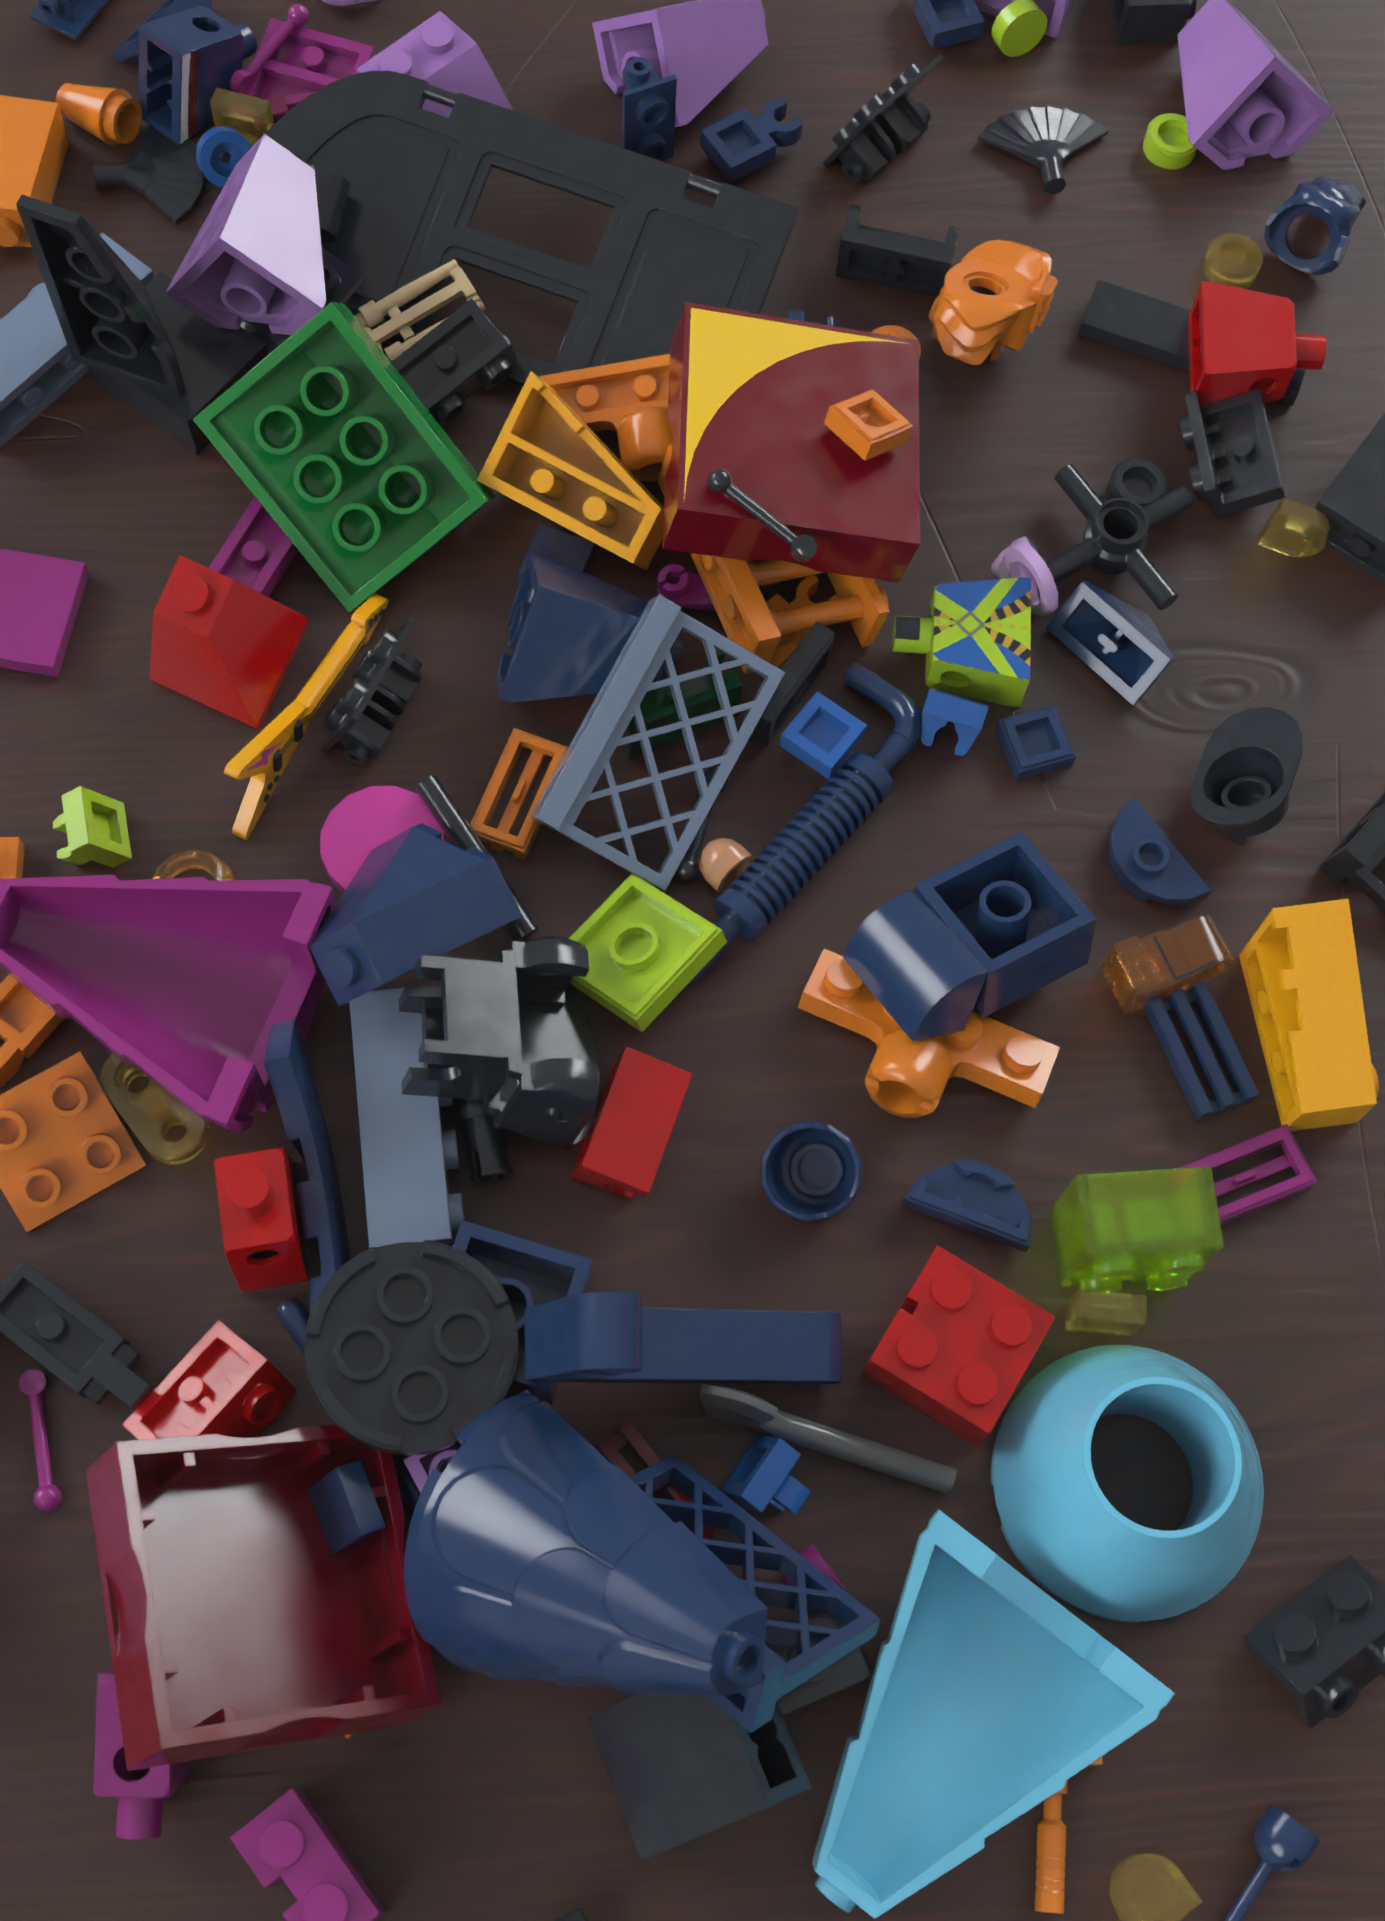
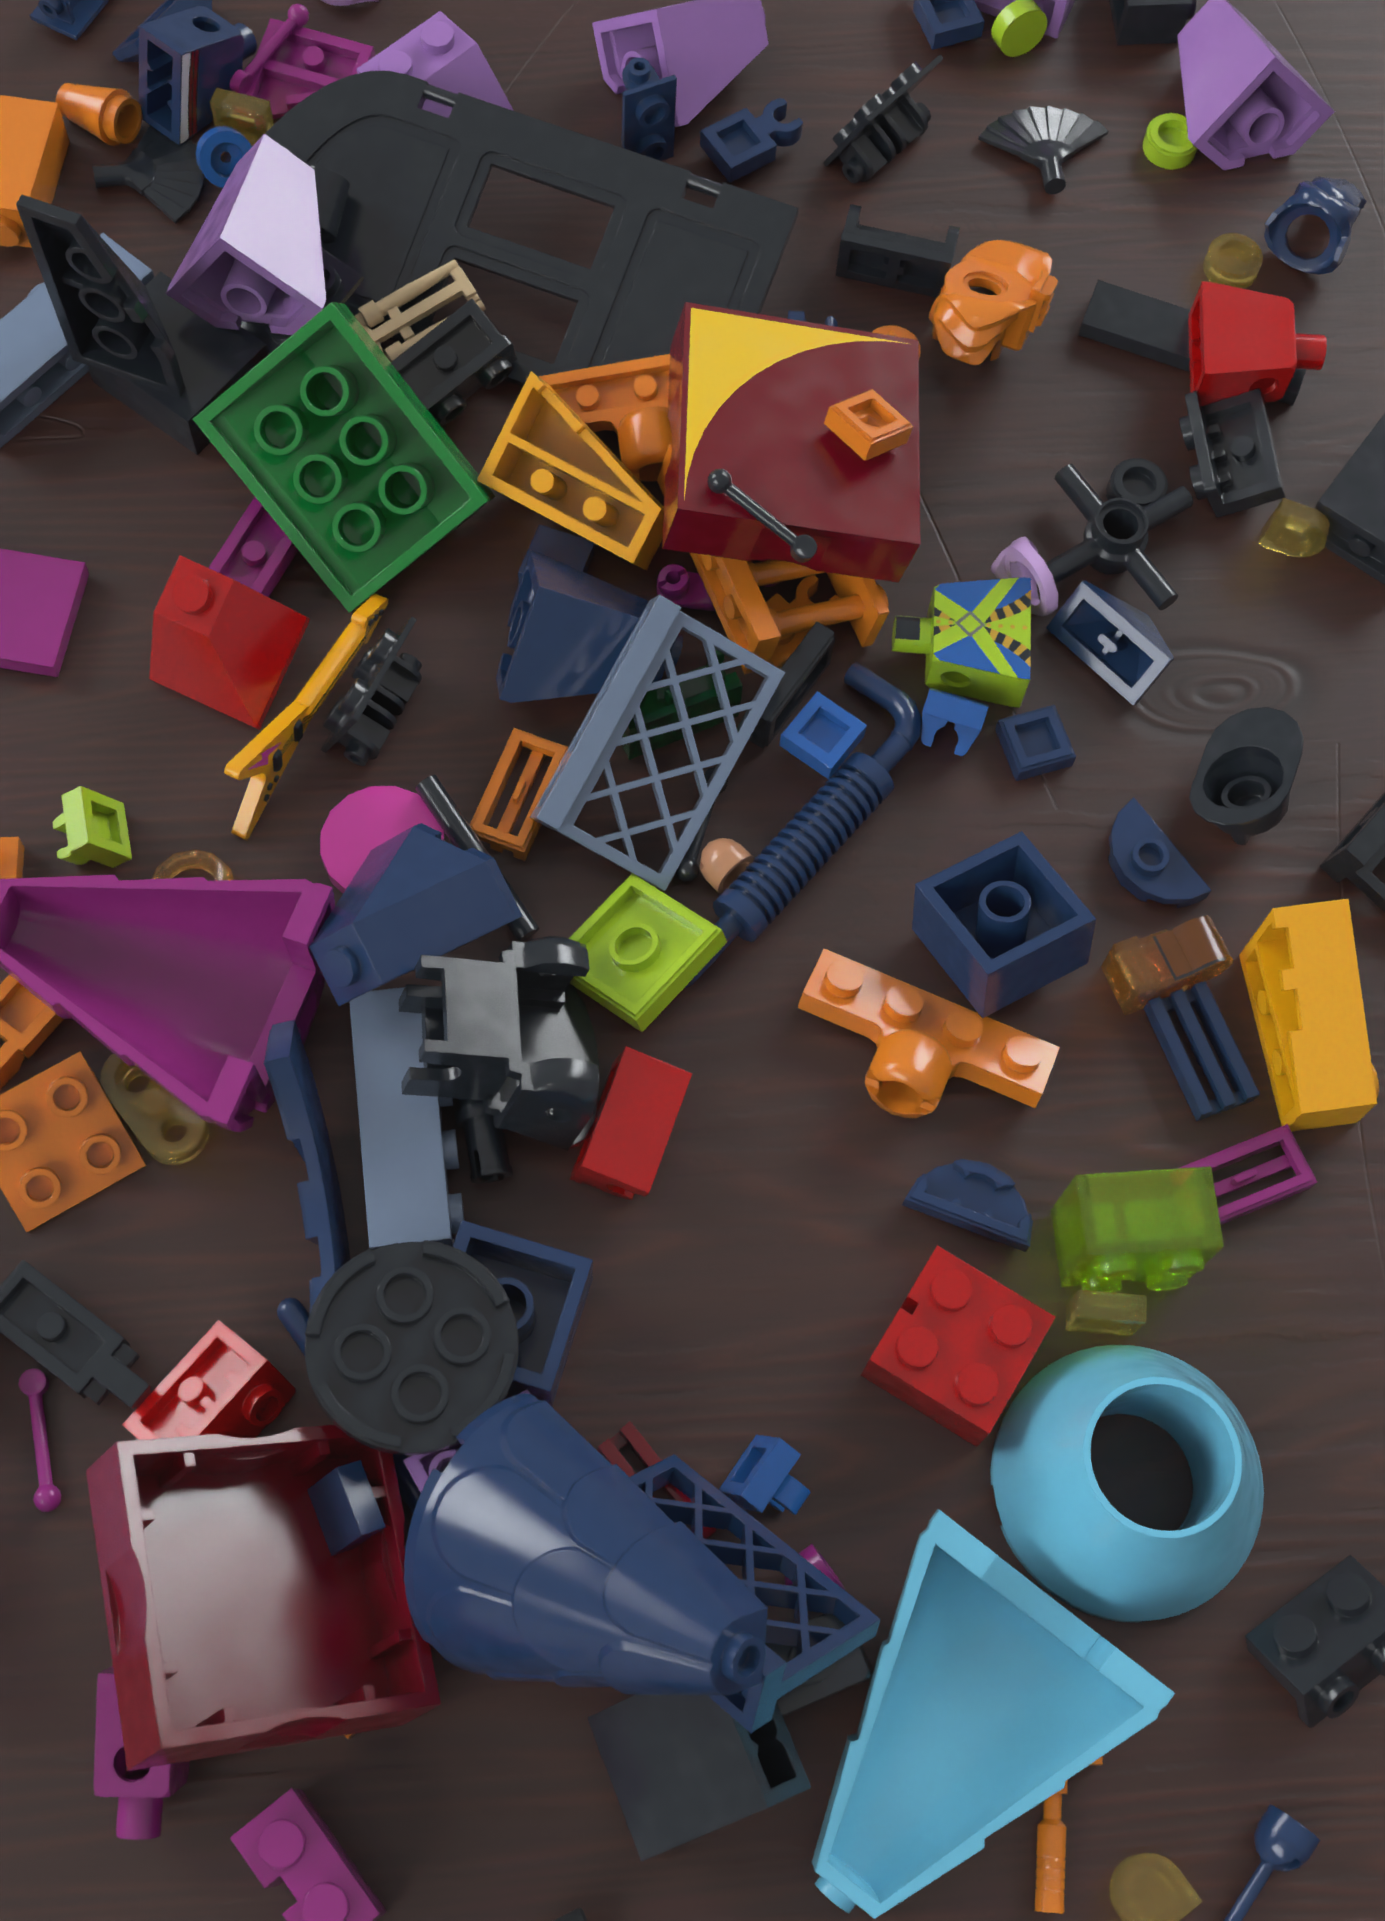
red torso [214,1148,309,1293] -> none
dark blue beam [525,1292,843,1385] -> none
dark grey piece [699,1383,957,1495] -> none
dark blue hair [760,1121,862,1223] -> none
dark blue brick [843,890,989,1042] -> none

